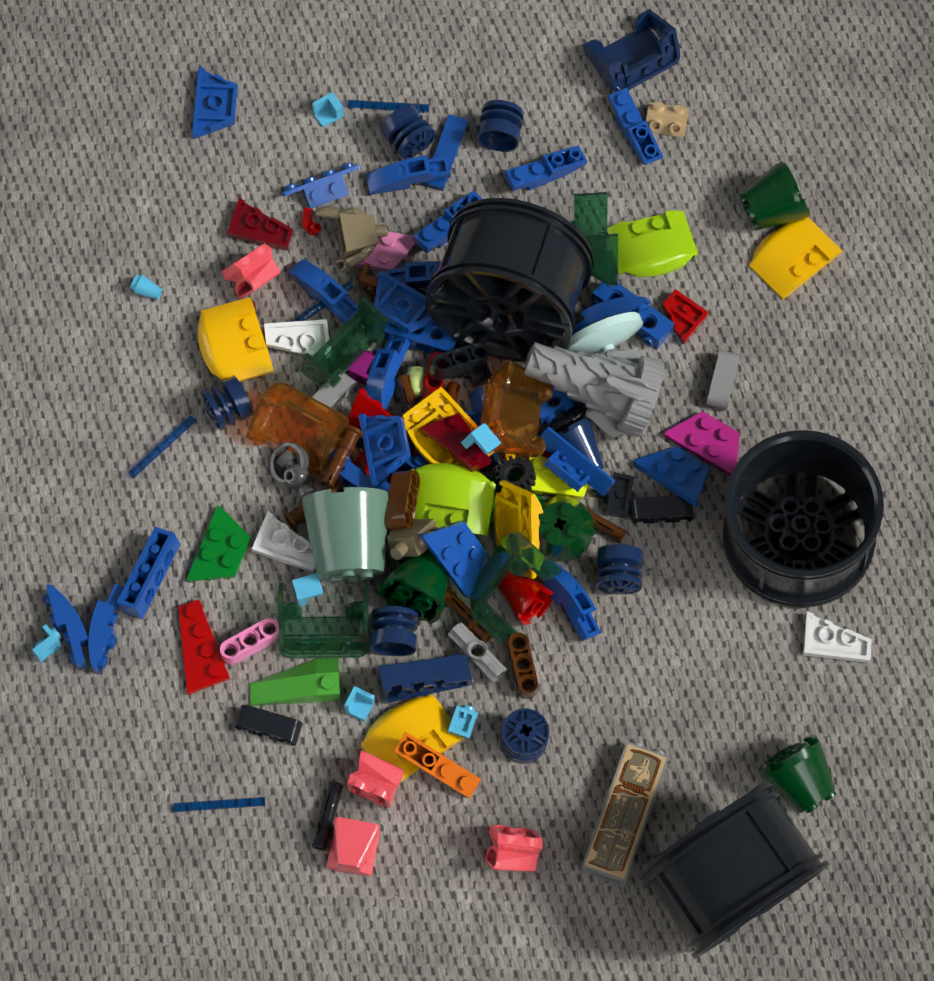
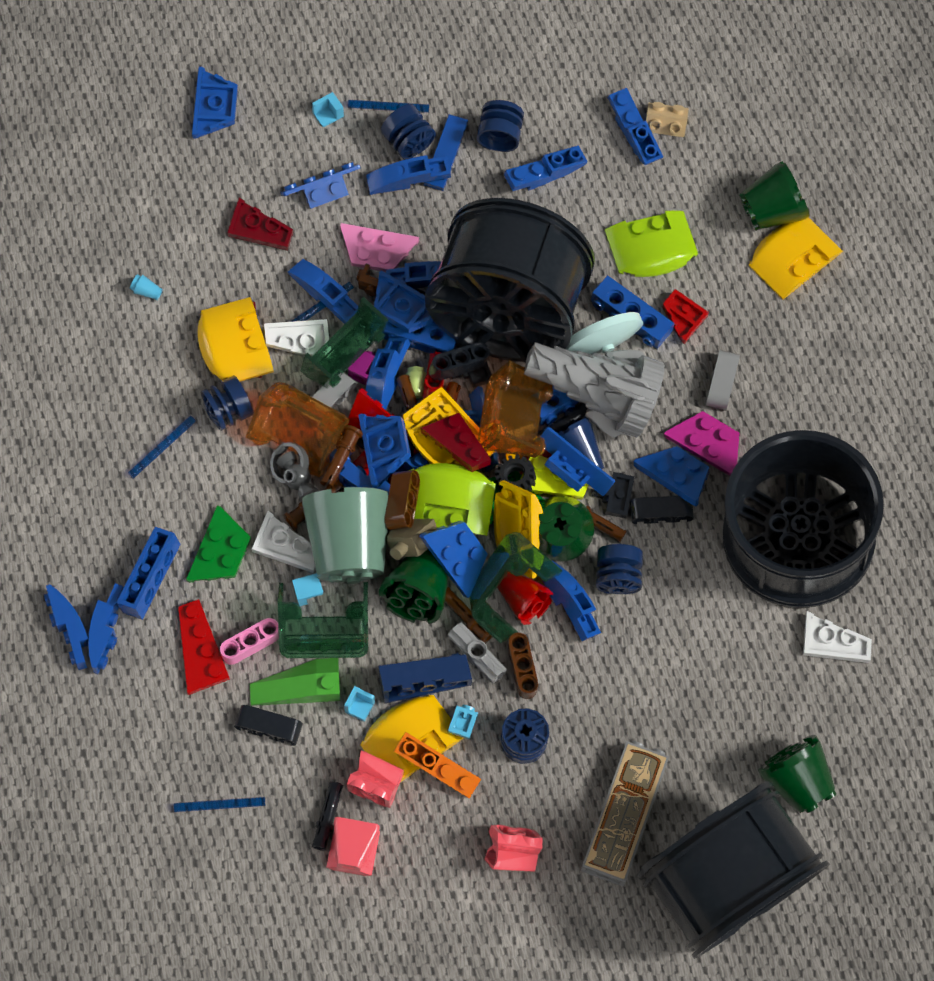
medium azure bracket [32,624,62,662] -> none
coral piece [222,243,280,300] -> none
red arm [301,208,321,236] -> none
dark tan torso [315,205,388,273] -> none
dark blue wheel [370,606,418,656] -> none
blue slope [412,190,482,254] -> none
medium azure panel [461,423,501,454] -> none
clear green windscreen [570,192,618,287] -> none
blue slope [572,296,651,335] -> none
dark blue windscreen [583,9,680,92] -> none

